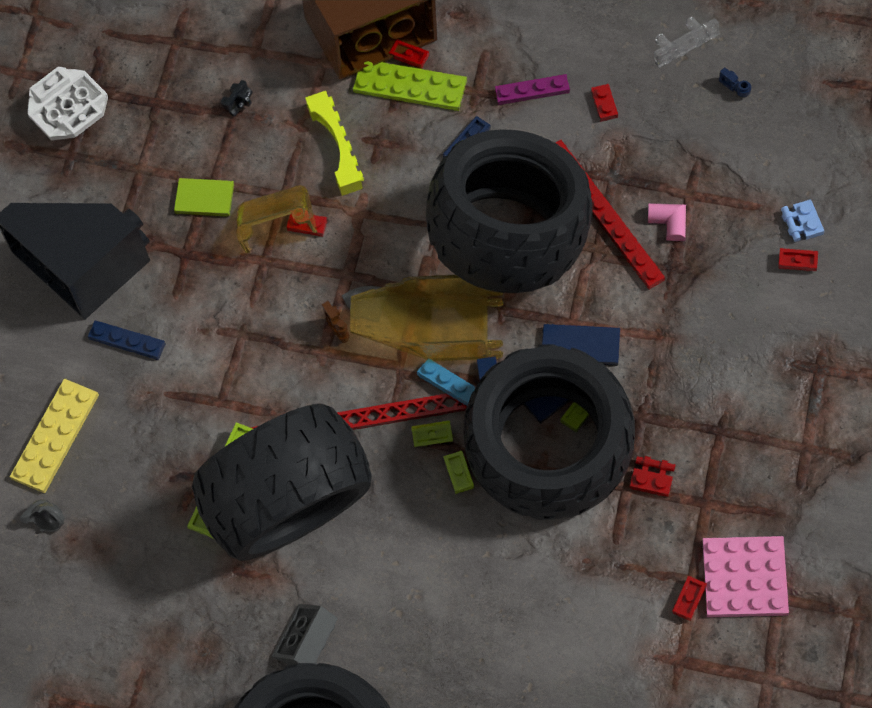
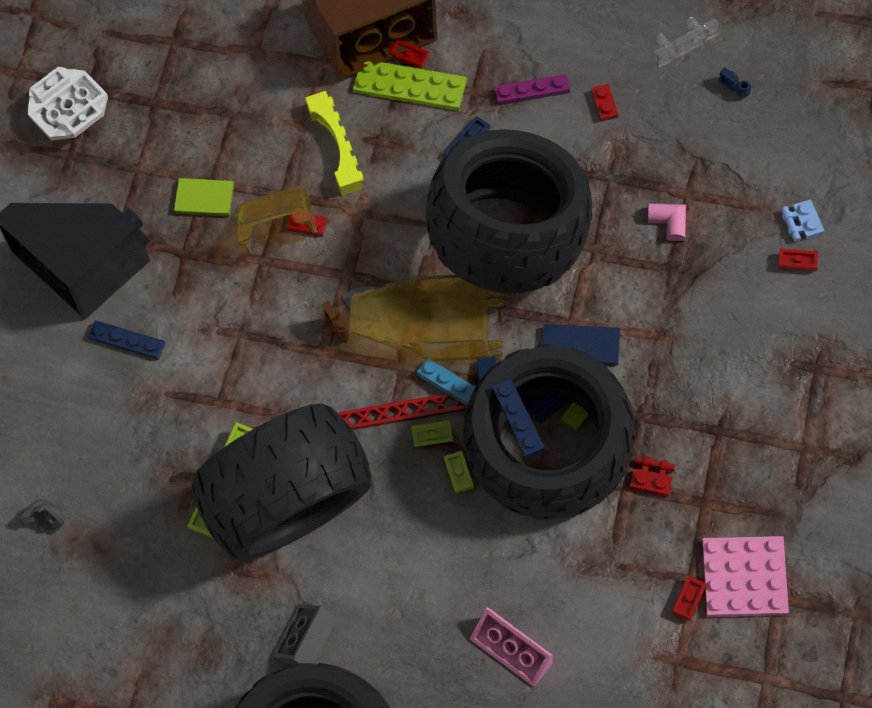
light yellow plate [10,379,99,493] -> none
black hips [220,80,253,117] -> none
red plate [555,140,665,290] -> none
none -> bright pink slope [470,607,553,687]
none -> dark blue plate [492,379,545,458]

